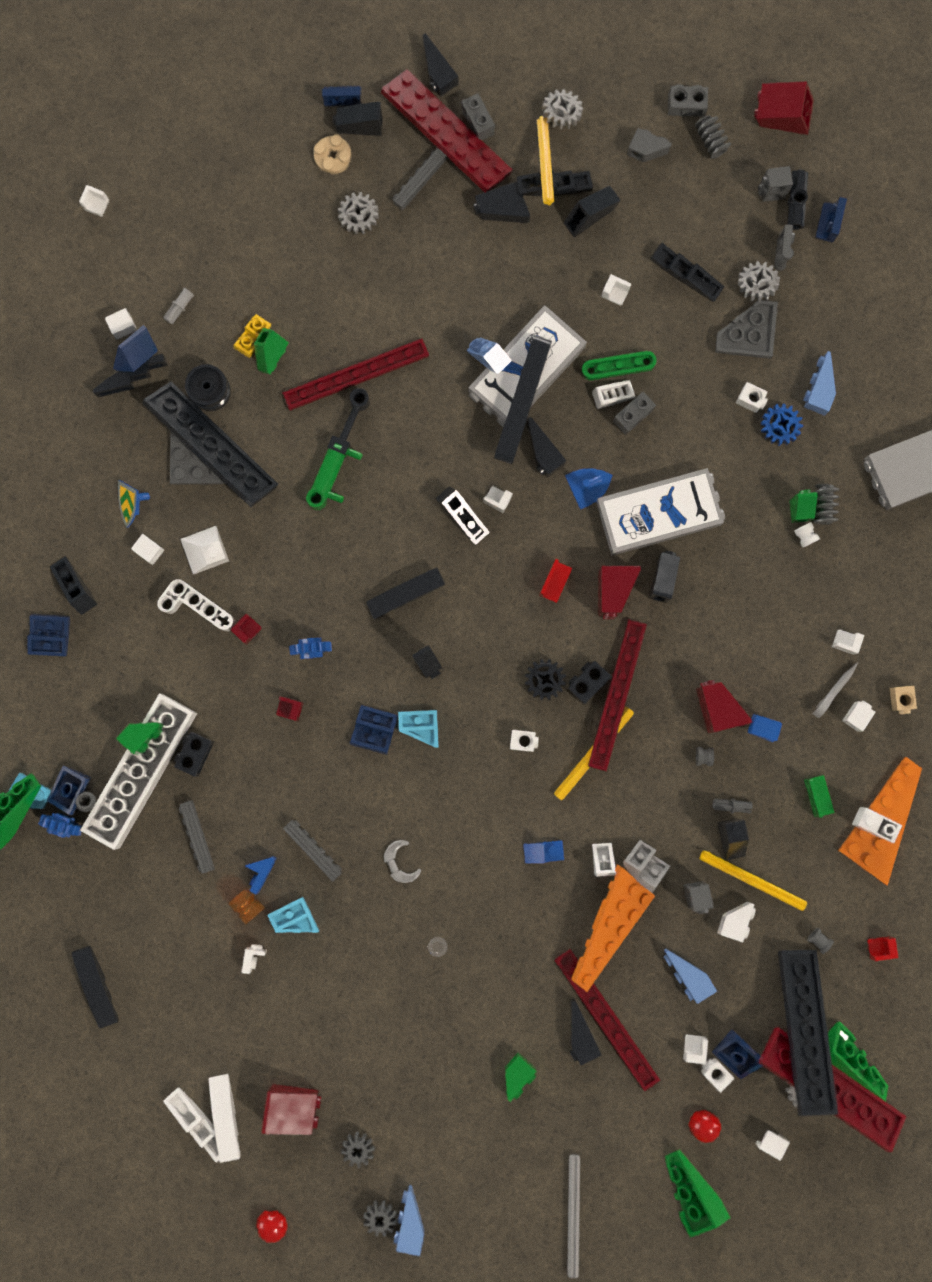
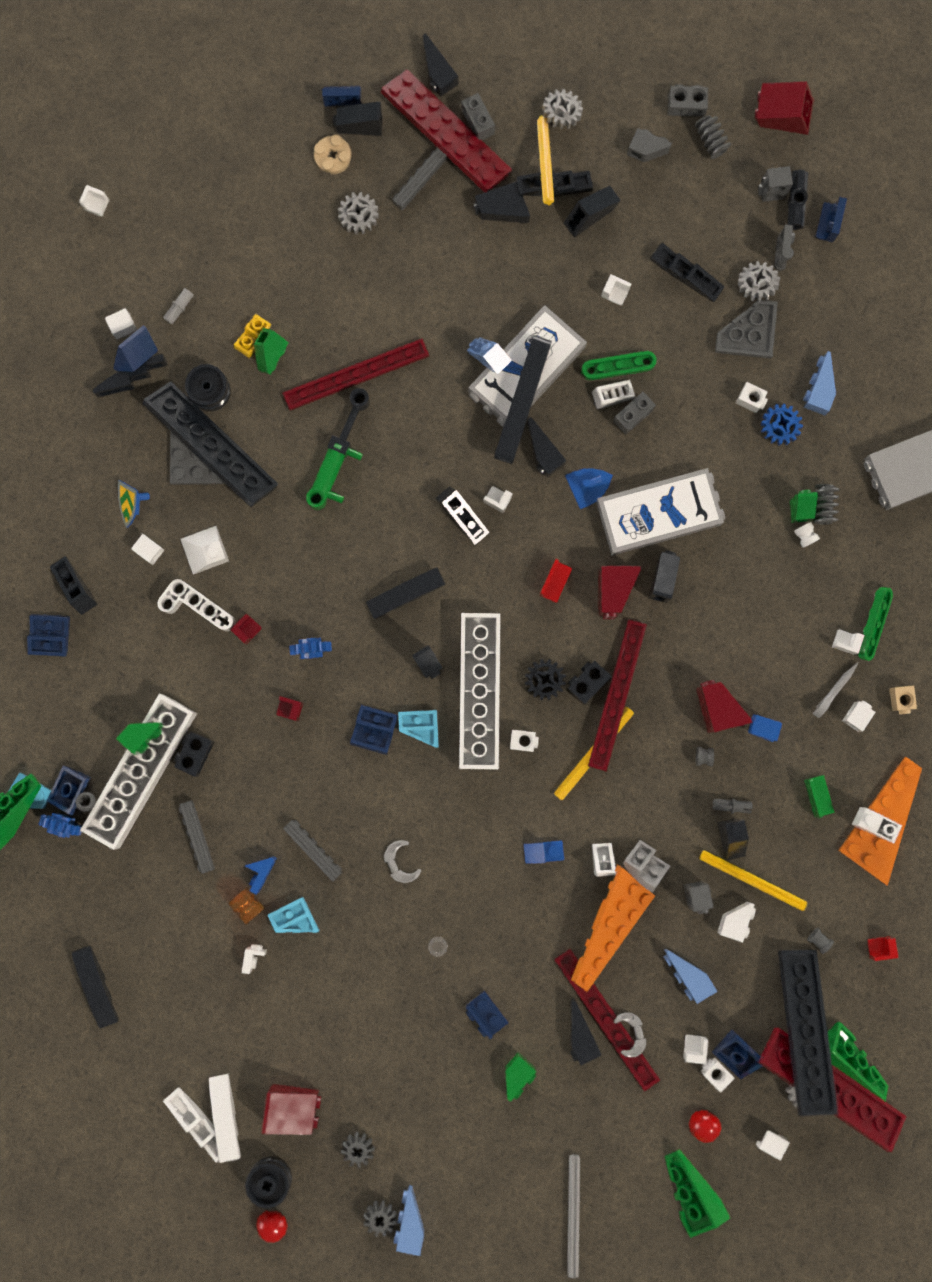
none -> black wheel [245,1156,292,1209]
none -> white brick [459,613,500,769]
none -> dark blue bracket [466,990,509,1039]
none -> light grey piece [614,1012,646,1057]
none -> green plate [858,587,893,661]

